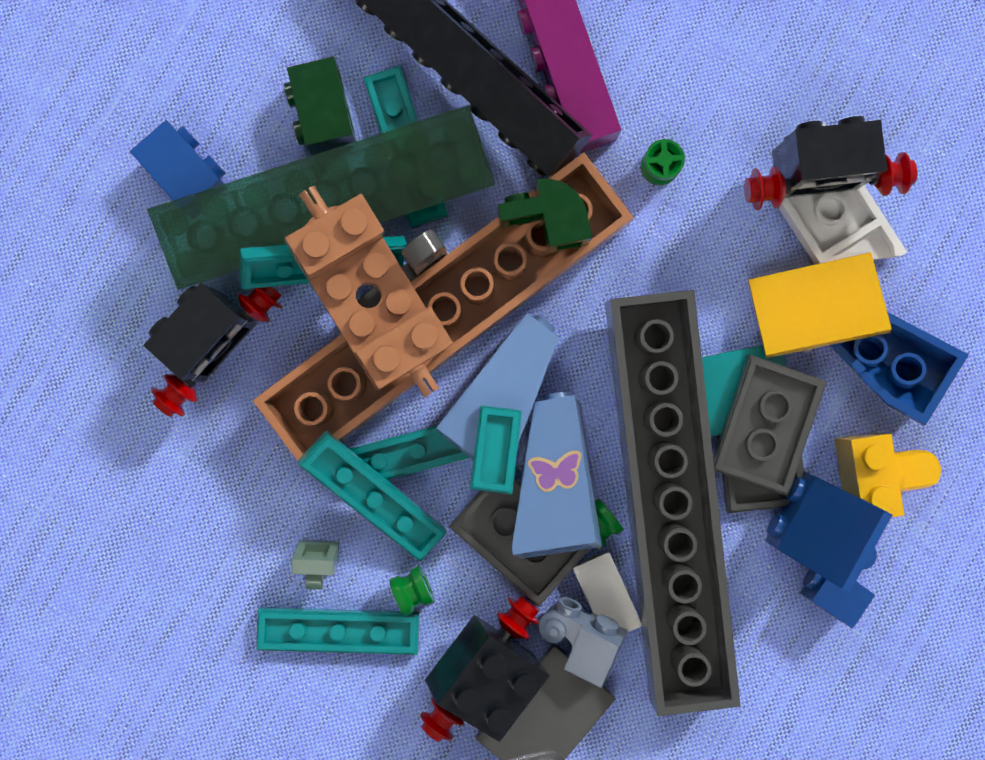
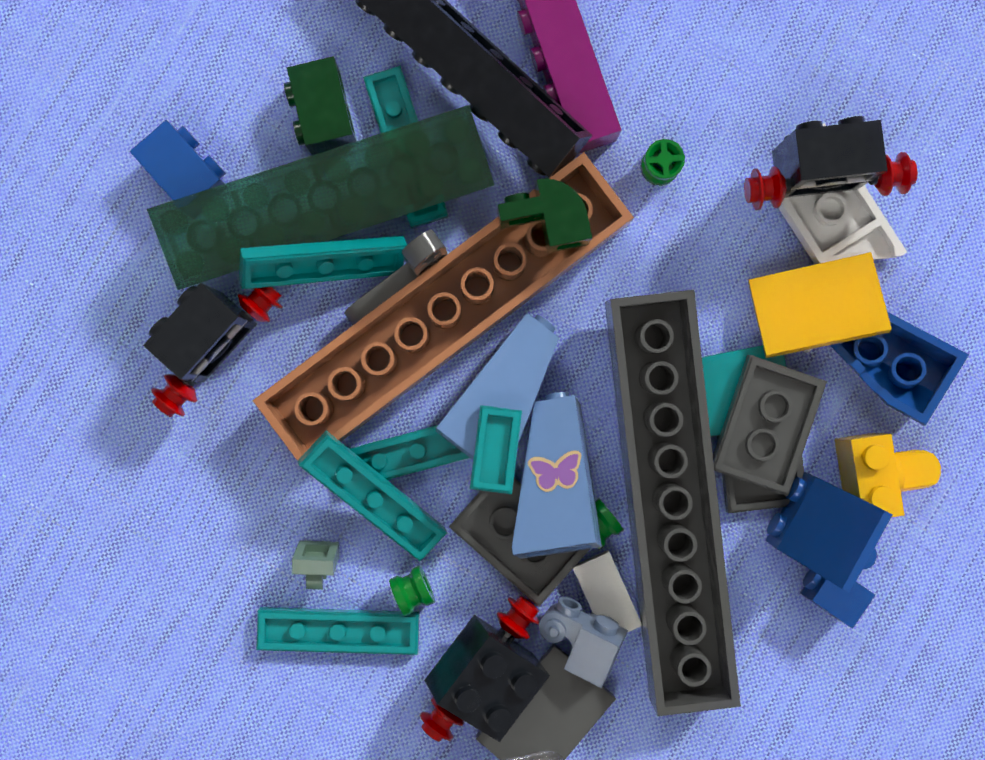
nougat brick [285,186,454,397] -> none

